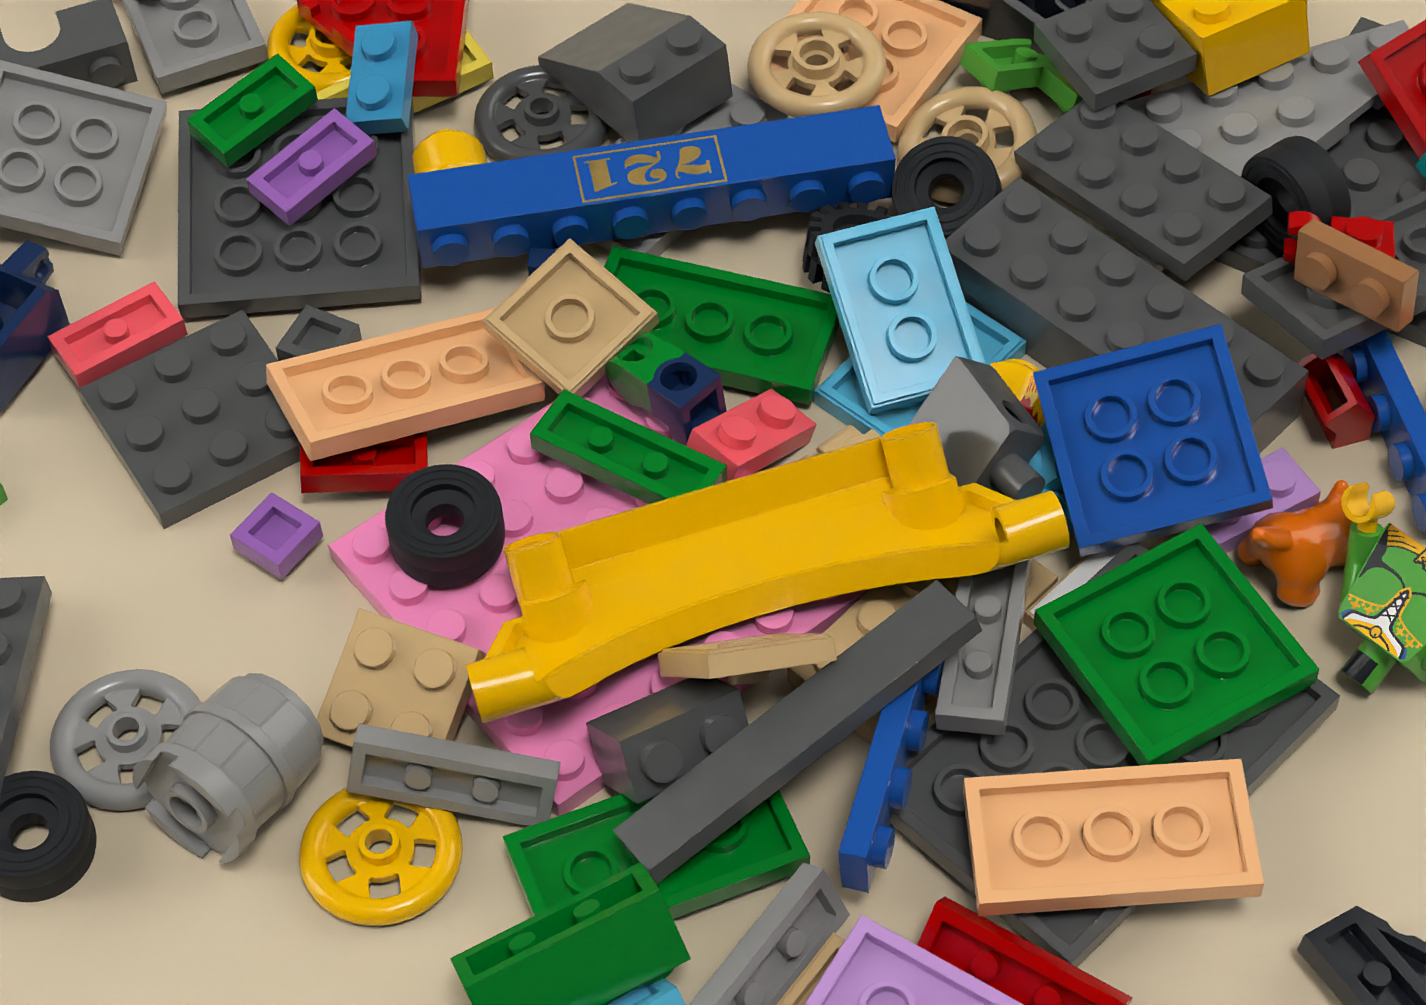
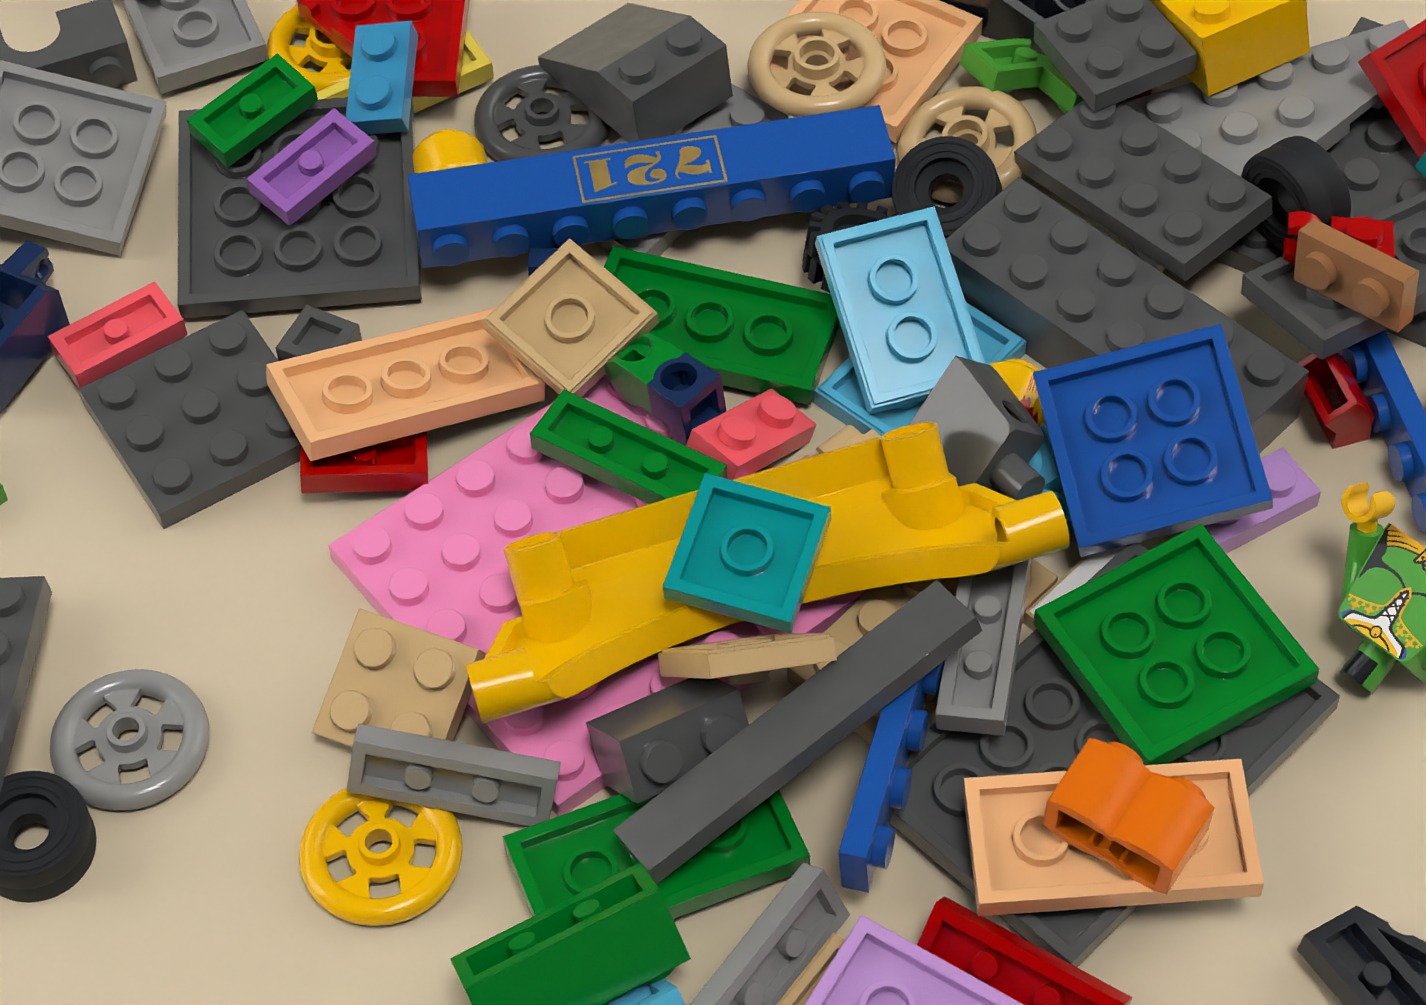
light grey piece [132,673,324,864] -> none
medium lavender plate [230,492,323,579] -> none
black tyre [385,464,505,587] -> none
orange animal [1237,480,1370,607] -> none
none -> teal plate [663,473,831,633]
none -> orange brick [1043,738,1215,894]

